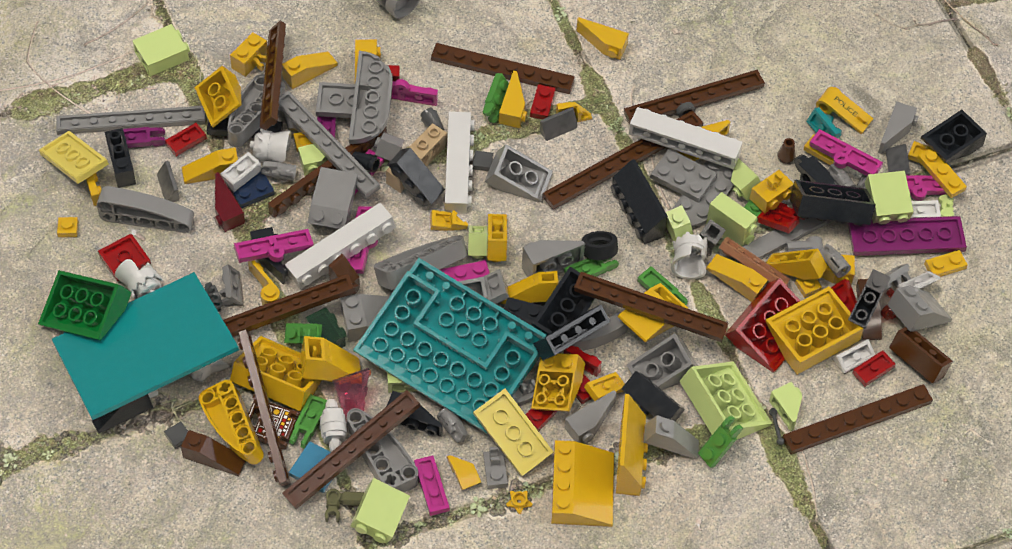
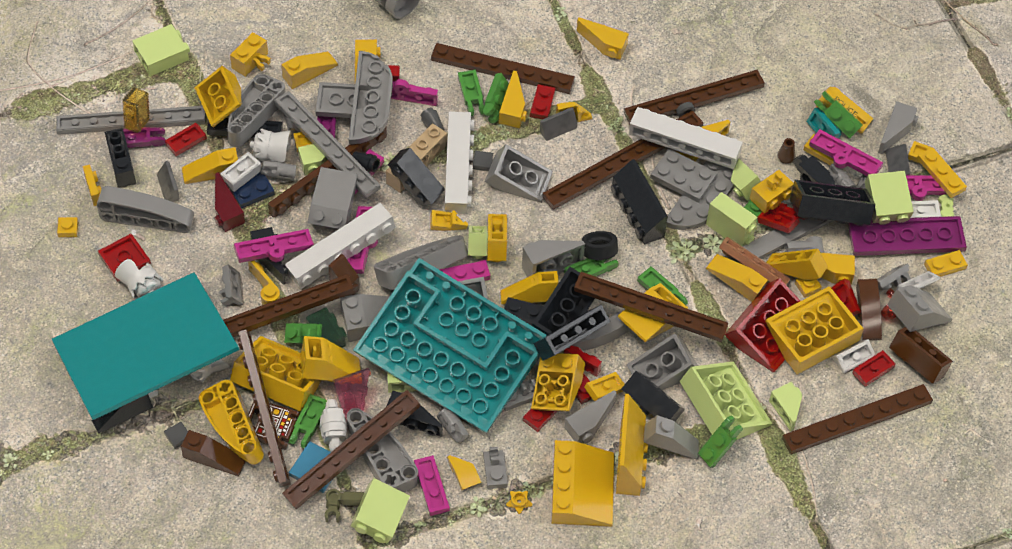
green slope [38,270,132,341] -> none
light yellow tile [39,131,109,184] -> none
dark grey gear [204,282,223,312] -> none
reddish brown plate [260,20,286,131] -> none
light grey brick [374,132,405,161] -> none
light yellow plate [473,389,554,477] -> none
light grey plate [483,269,509,304] -> none
yellowish green slope [666,205,693,241] -> none
white hat [671,232,708,280] -> none
dark grey brick [699,219,726,250] -> none
dark grey hinge [769,408,784,445] -> none
light grey hinge [820,244,851,278] -> none
black slope [848,269,891,329] -> none
black slope [921,109,987,163] -> none
none -> clear yellow brick [122,87,150,133]
none -> bright green hinge [458,70,484,116]
none -> bright green hinge [814,91,863,138]

